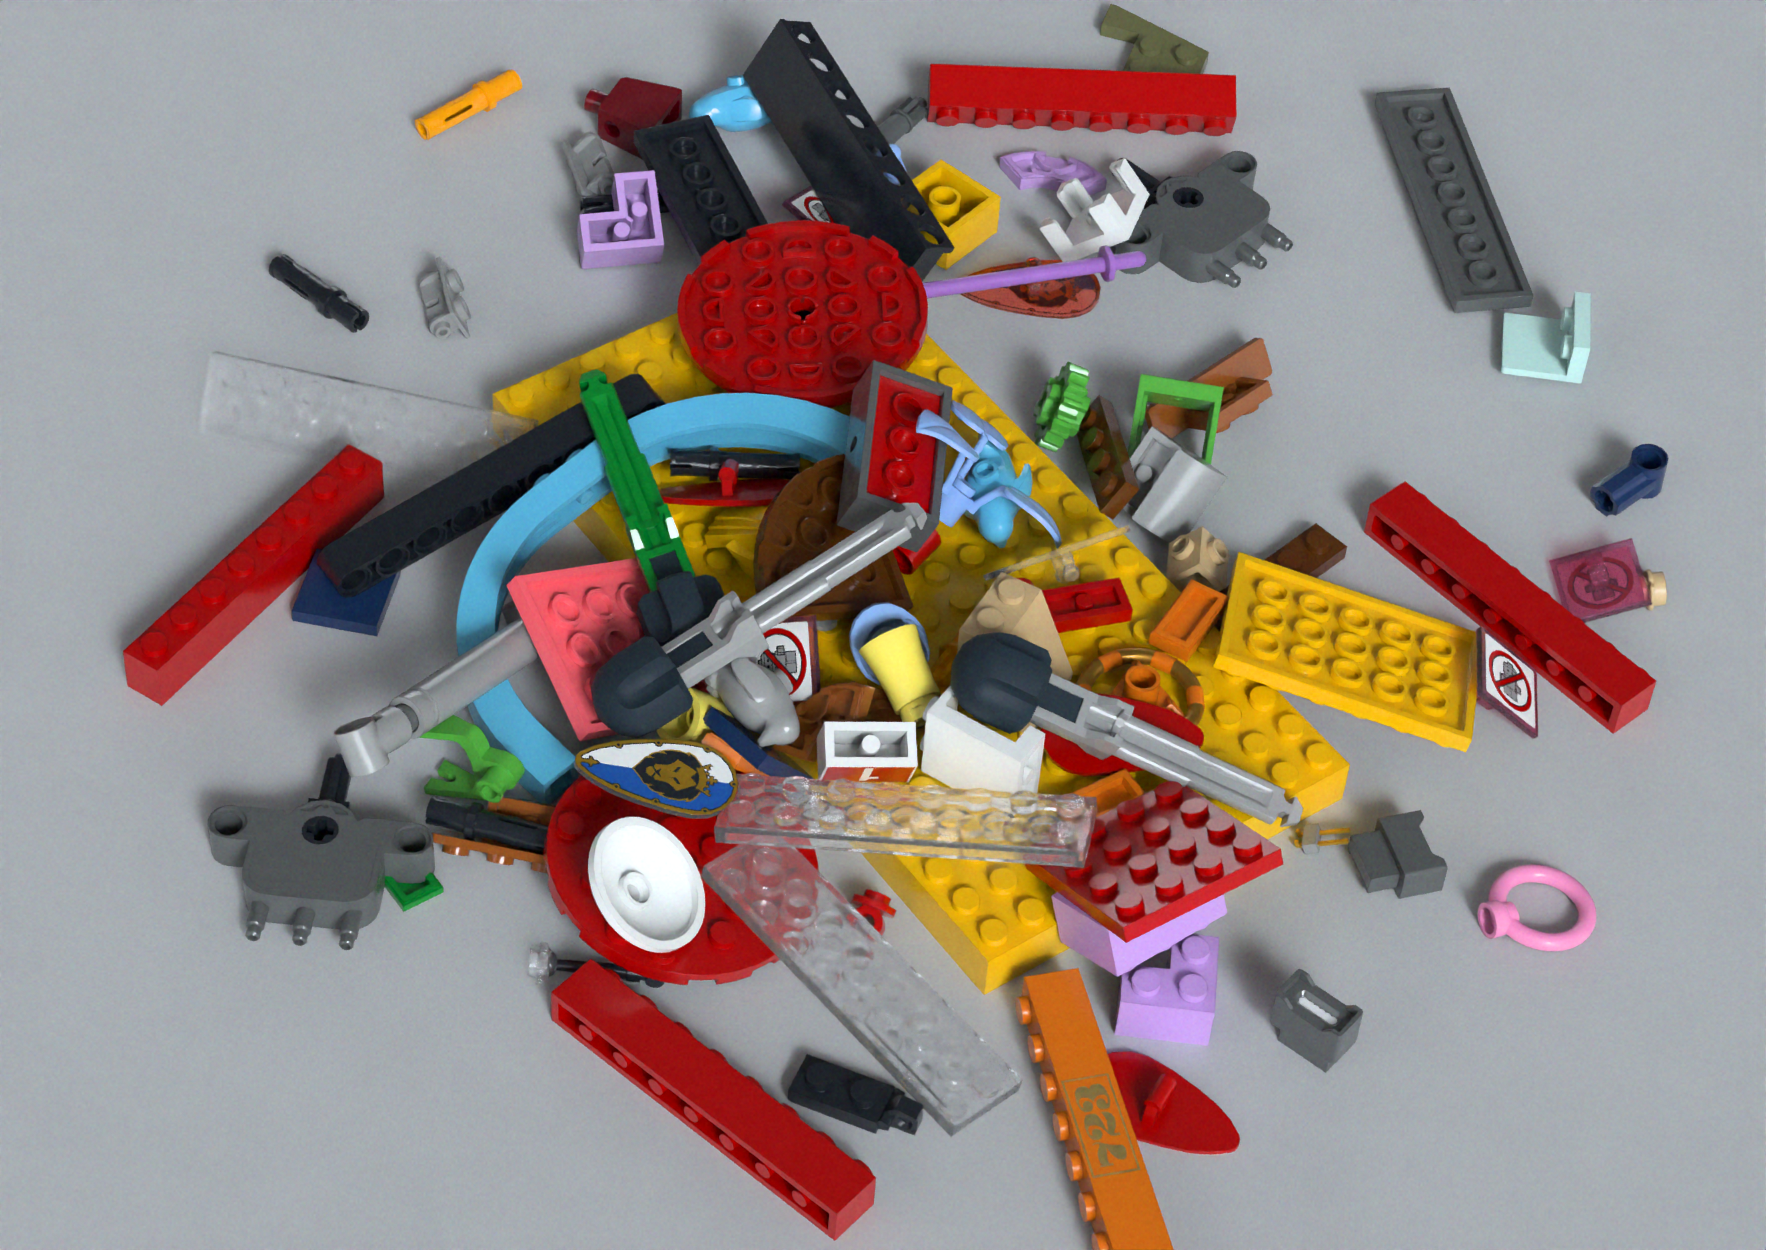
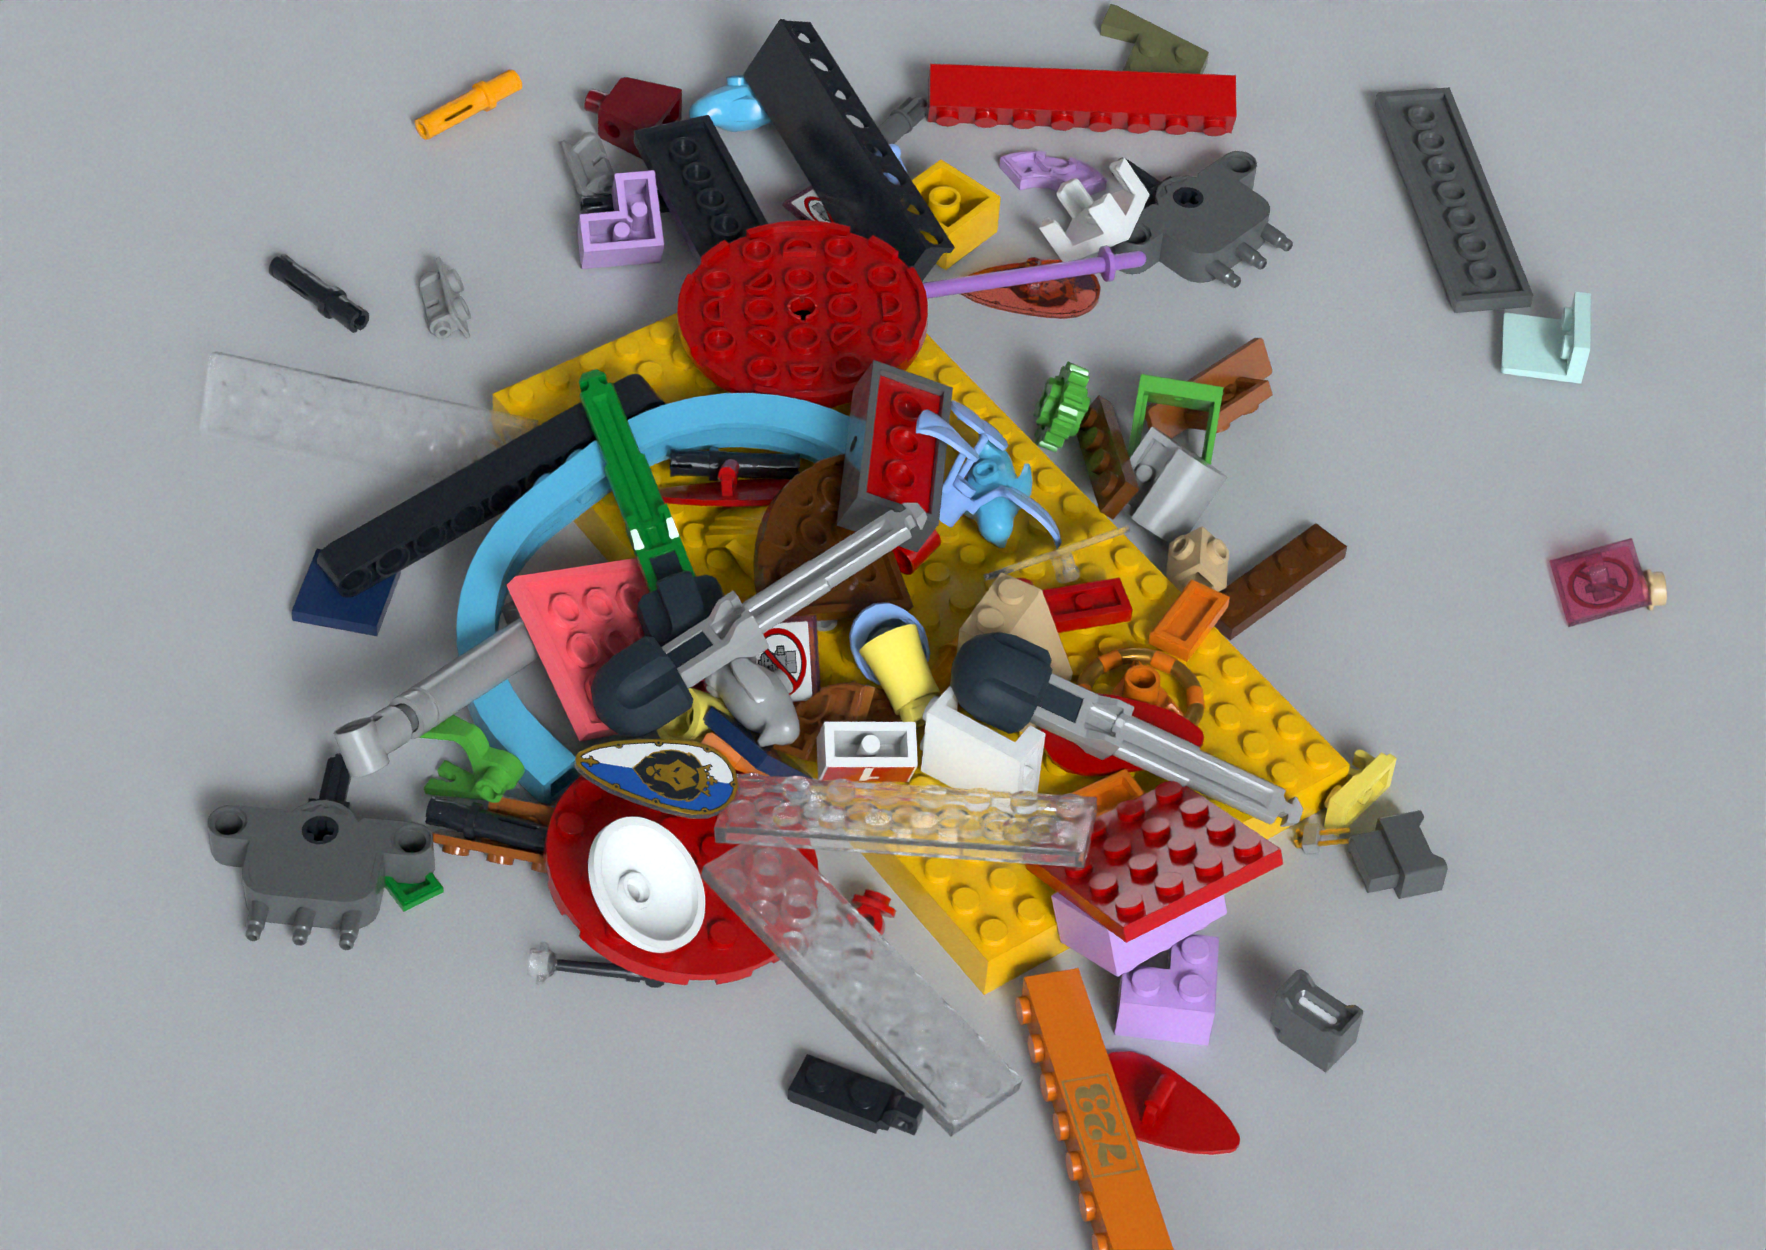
red brick [123,444,384,706] -> none
red brick [551,959,876,1241] -> none
yellow plate [1213,552,1483,752] -> none
red brick [1364,481,1657,734] -> none
piece [1476,626,1538,739] -> none
bright pink piece [1478,864,1597,952] -> none
dark blue piece [1590,444,1669,517] -> none
none -> light yellow plate [1323,750,1397,837]

